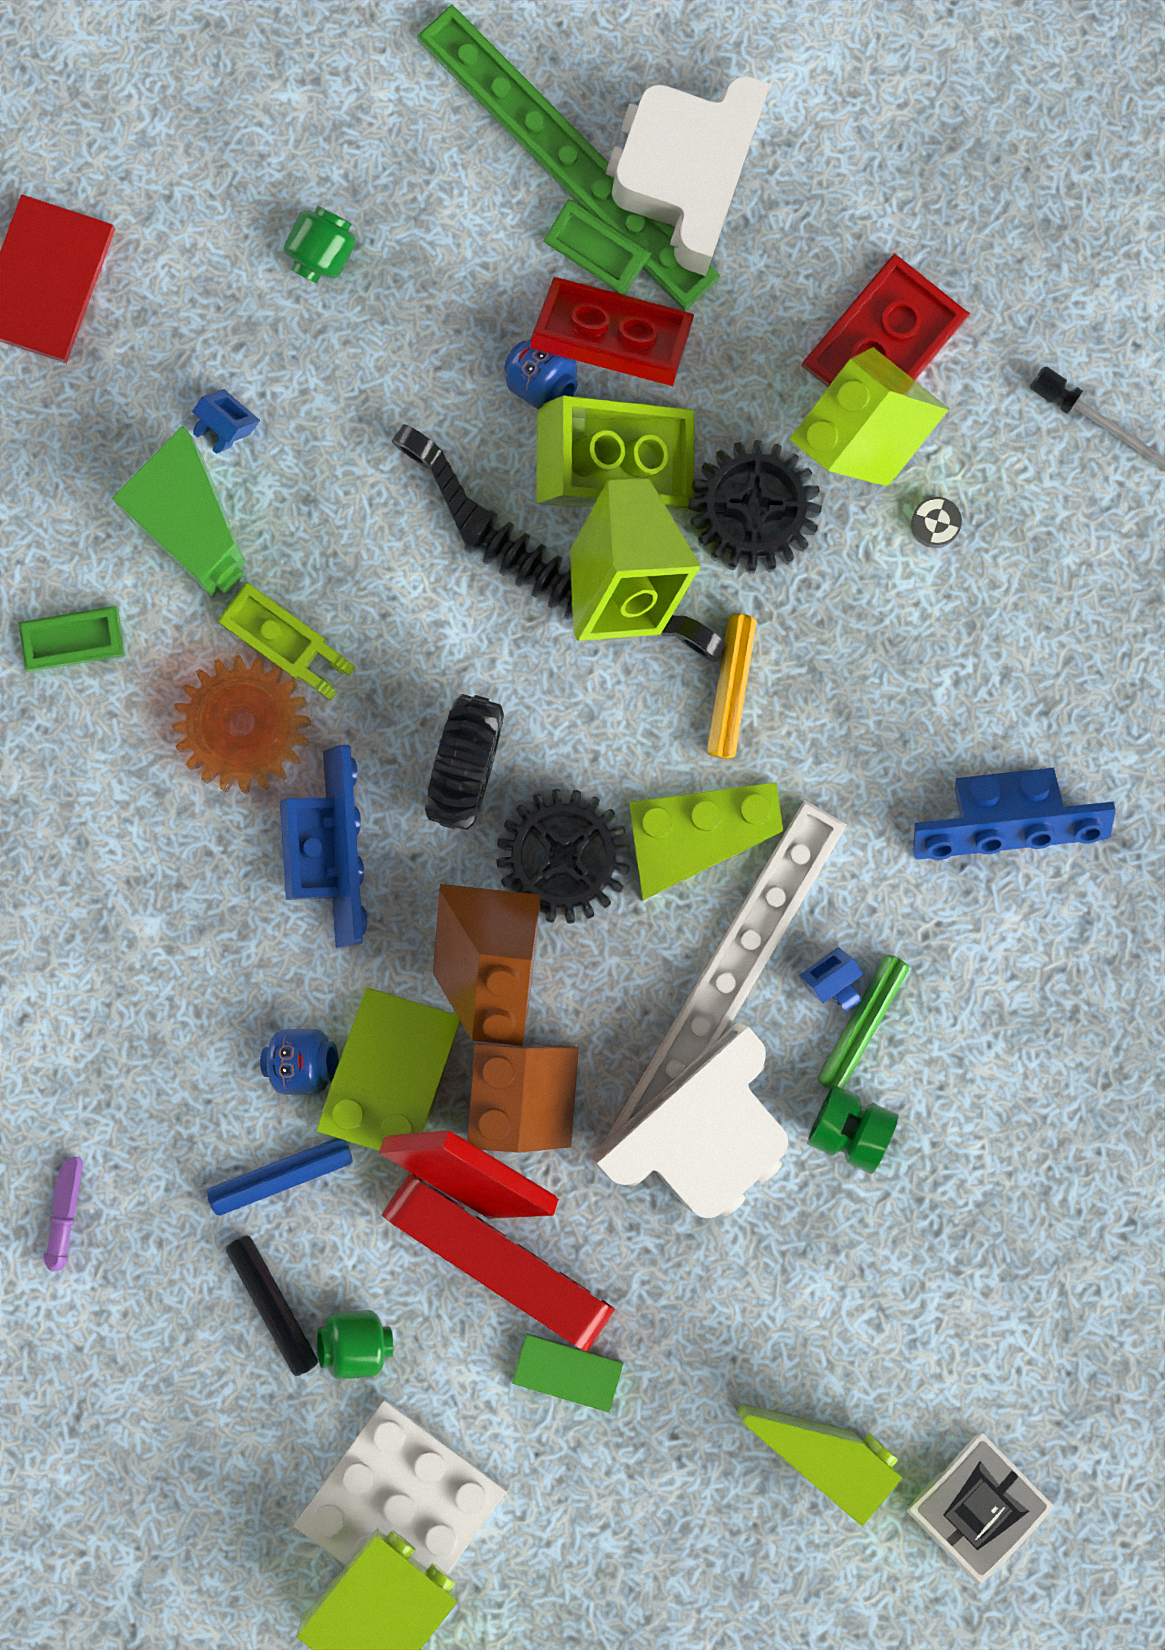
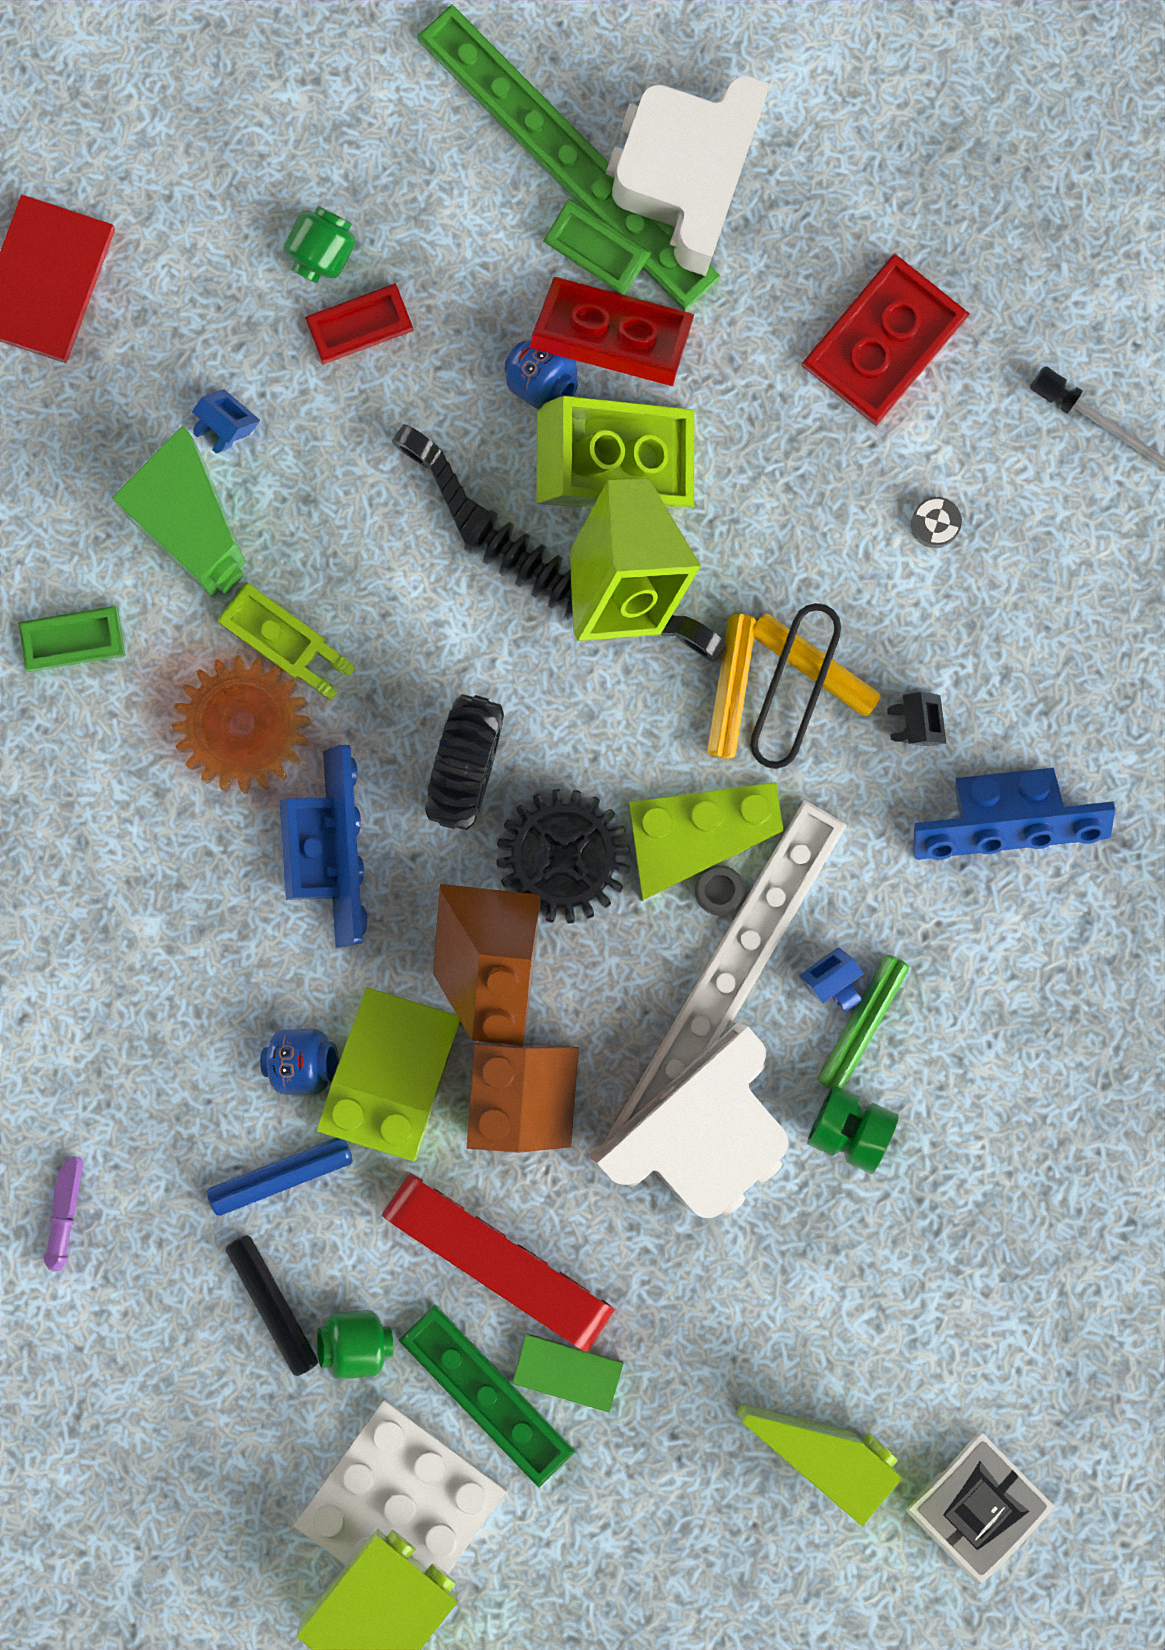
red tile [379,1130,559,1219] -> none
black gear [688,440,822,574] -> none
lime slope [789,347,950,487] -> none
none -> red tile [305,283,414,365]
none -> green tile [398,1304,575,1488]
none -> dark grey tile [694,865,745,916]
none -> black piece [750,603,842,769]
none -> yellow axle [753,613,881,716]
none -> black tile [887,691,947,746]

